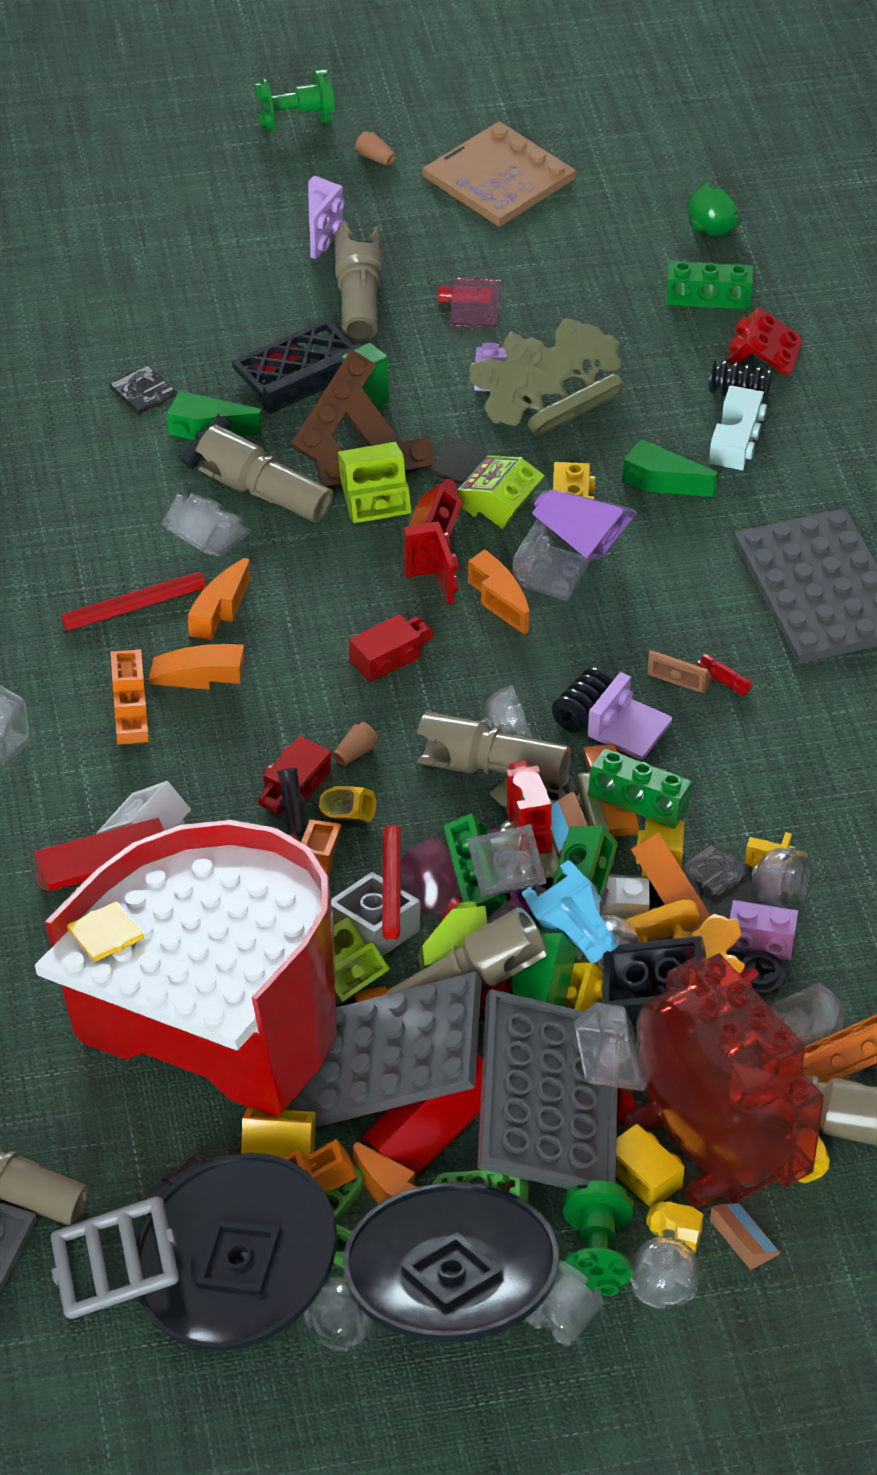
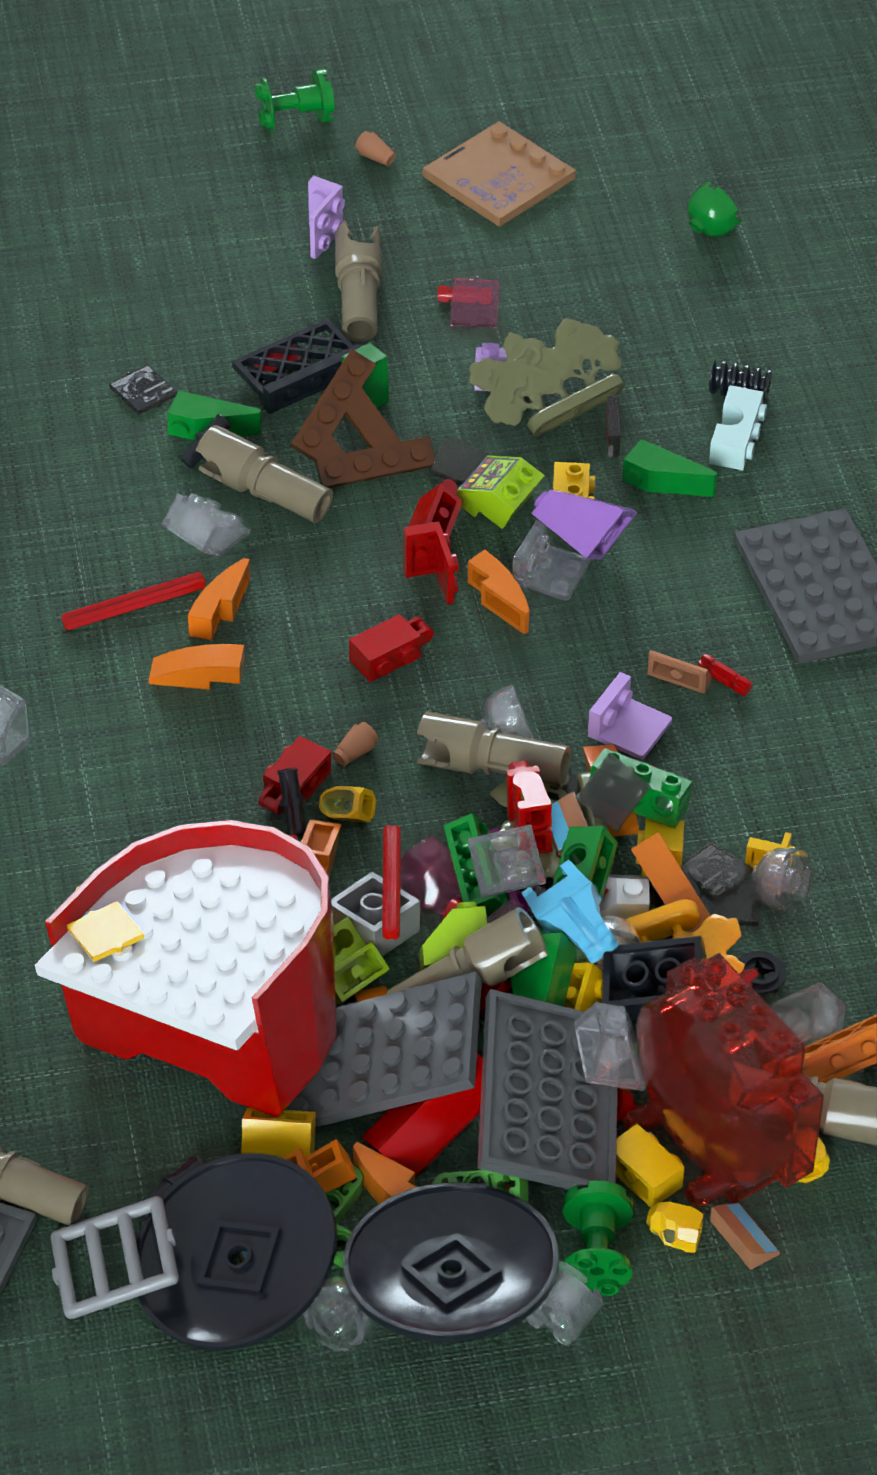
red slope [34,817,164,891] -> none
white slope [96,781,191,834] -> none
orange slope [110,649,149,745] -> none
lime piece [338,442,411,523] -> none
black piece [552,668,614,733] -> none
clear cylinder [630,1236,700,1309] -> none
green brick [666,261,753,310] -> none
red bracket [727,307,802,376] -> none
lavender brick [728,900,798,961] -> none
none -> clear smoke piece [576,753,652,831]
none -> clear smoke tile [606,396,621,457]

